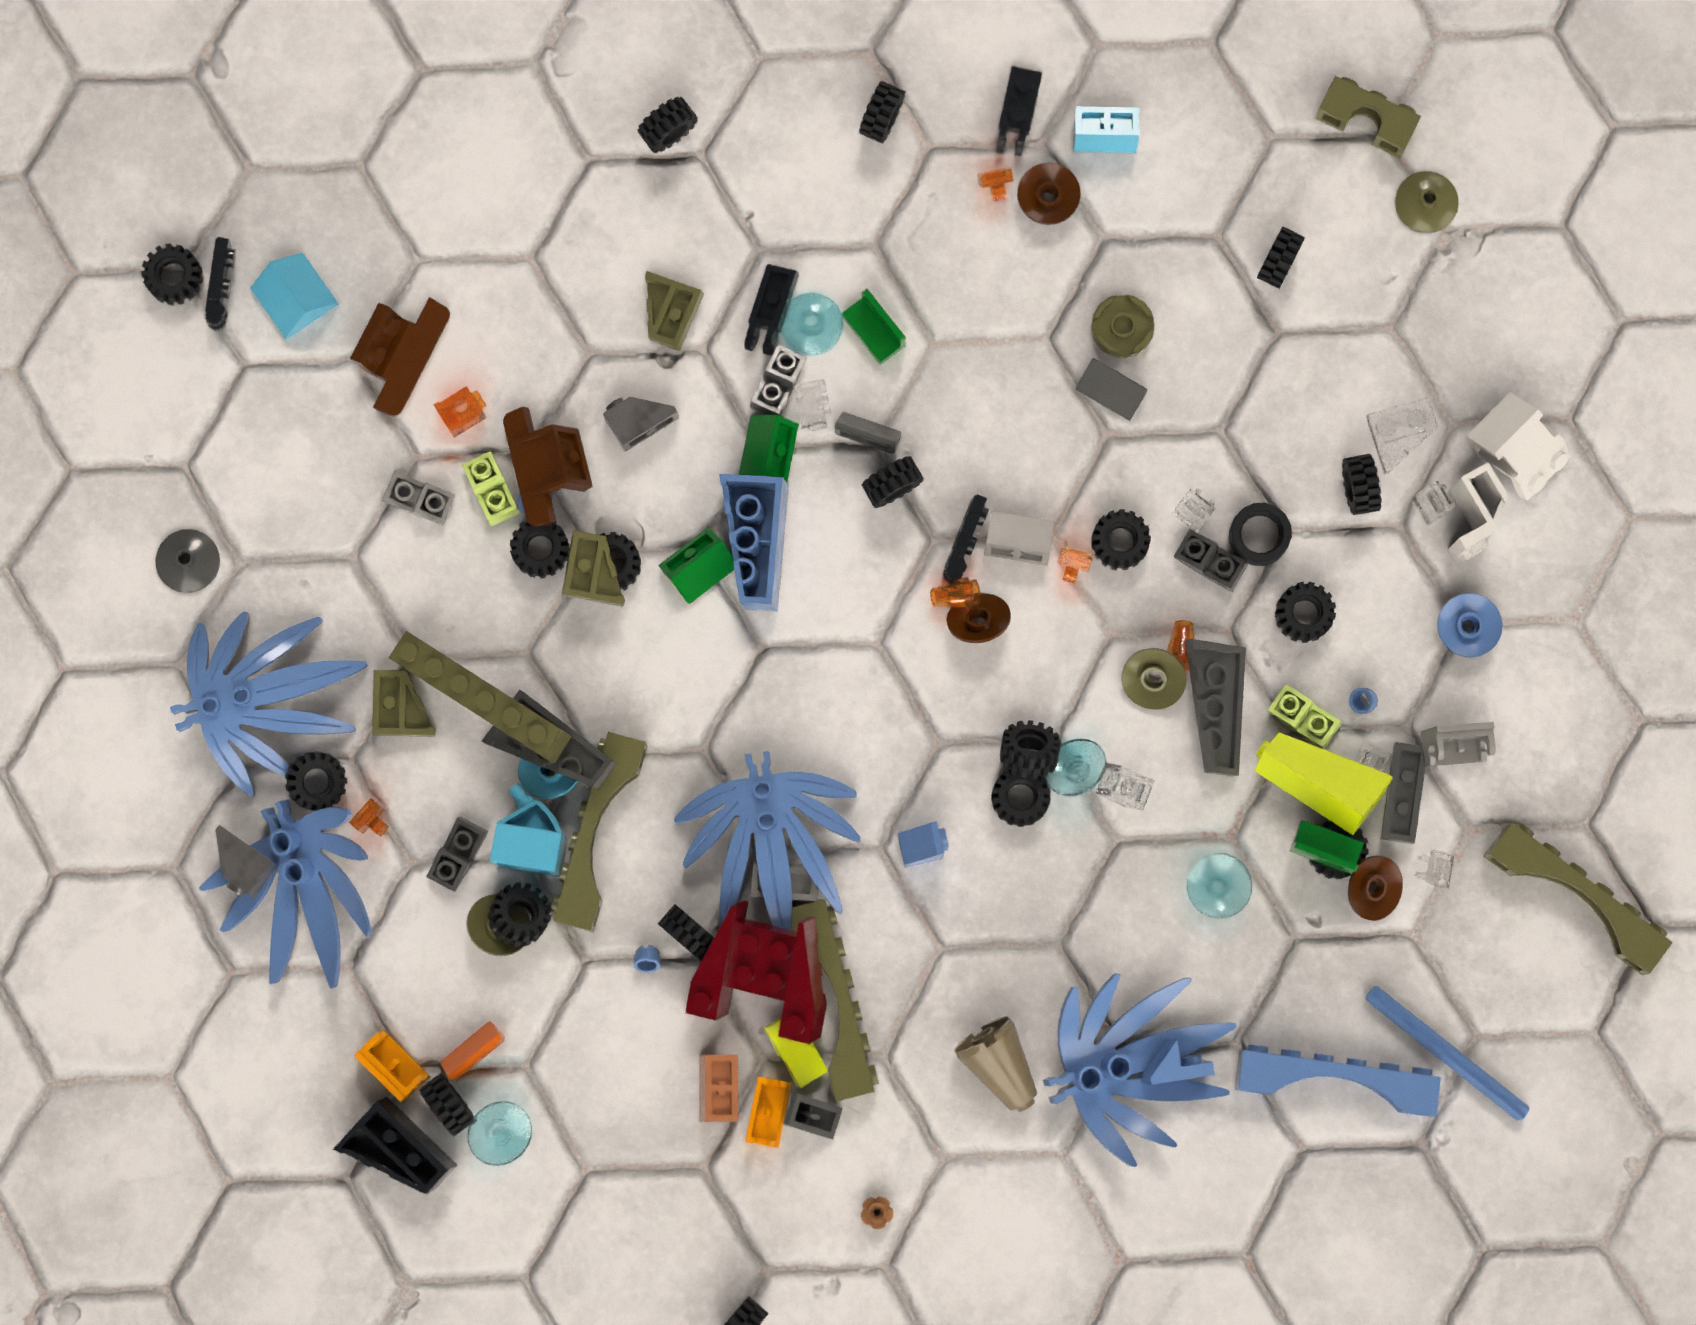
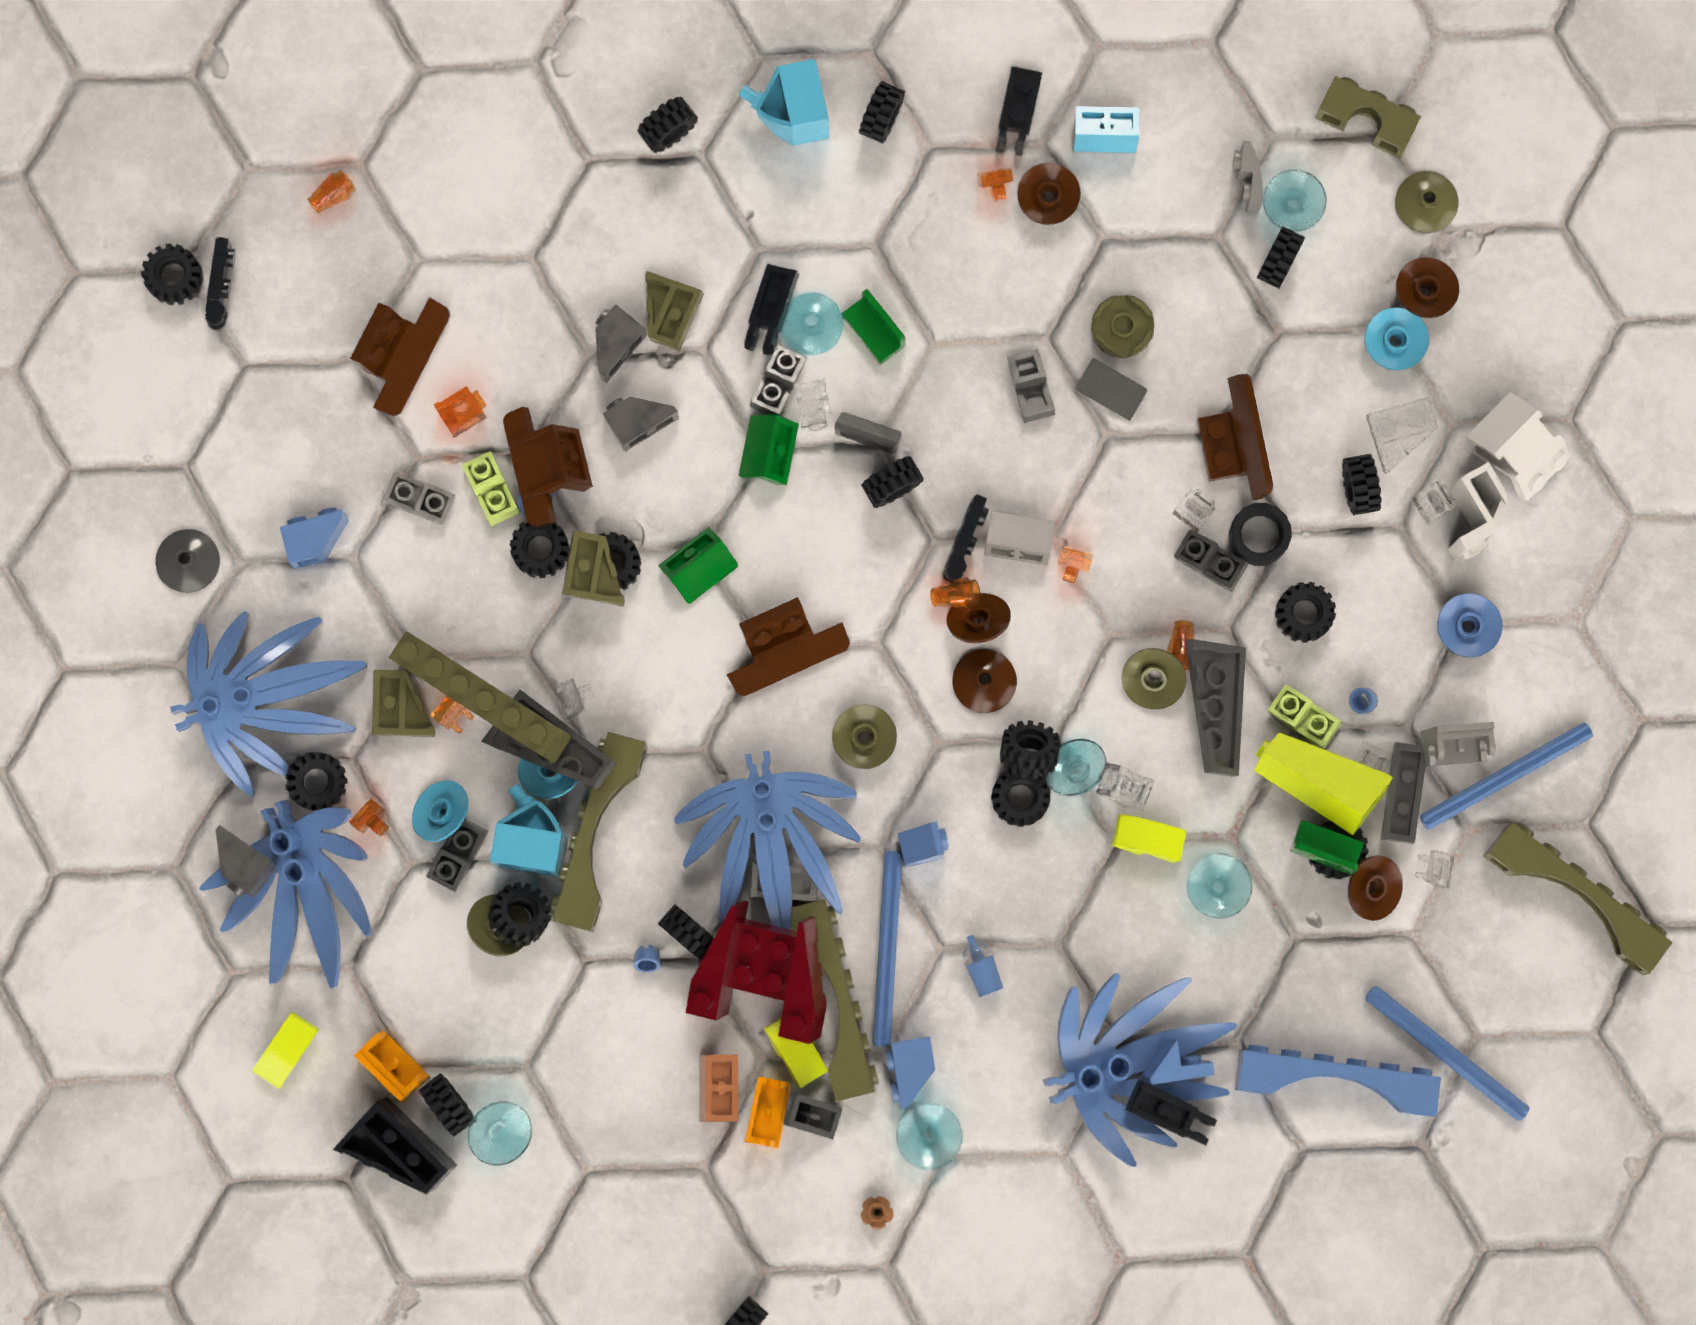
medium azure slope [250,252,338,340] -> none
orange slope [441,1021,505,1081] -> none
medium blue wedge [719,474,789,611] -> none
dark tan cone [954,1016,1037,1112] -> none
black tyre [1091,509,1151,571] -> none
none -> neon yellow slope [252,1012,319,1089]
none -> medium blue slope [280,507,349,569]
none -> clear orange cone [307,169,356,213]
none -> medium azure dish [412,780,468,842]
none -> clear orange tile [430,696,474,734]
none -> clear tile [554,678,594,720]
none -> flat silver slope [595,304,647,383]
none -> reddish brown plate [727,597,850,696]
none -> medium azure piece [739,58,829,146]
none -> olive dish [832,704,897,769]
none -> medium blue axle [873,851,902,1047]
none -> medium blue slope [885,1037,935,1109]
none -> clear light blue dish [896,1103,963,1170]
none -> reddish brown dish [952,649,1017,713]
none -> medium blue piece [962,935,1004,997]
none -> slope [1007,349,1055,423]
none -> neon yellow slope [1112,814,1186,863]
none -> black hinge [1125,1080,1217,1146]
none -> reddish brown plate [1197,374,1273,501]
none -> light grey slope [1232,140,1263,213]
none -> clear light blue dish [1263,169,1327,232]
none -> medium azure dish [1365,307,1429,371]
none -> reddish brown dish [1396,257,1459,318]
none -> medium blue axle [1420,723,1593,830]

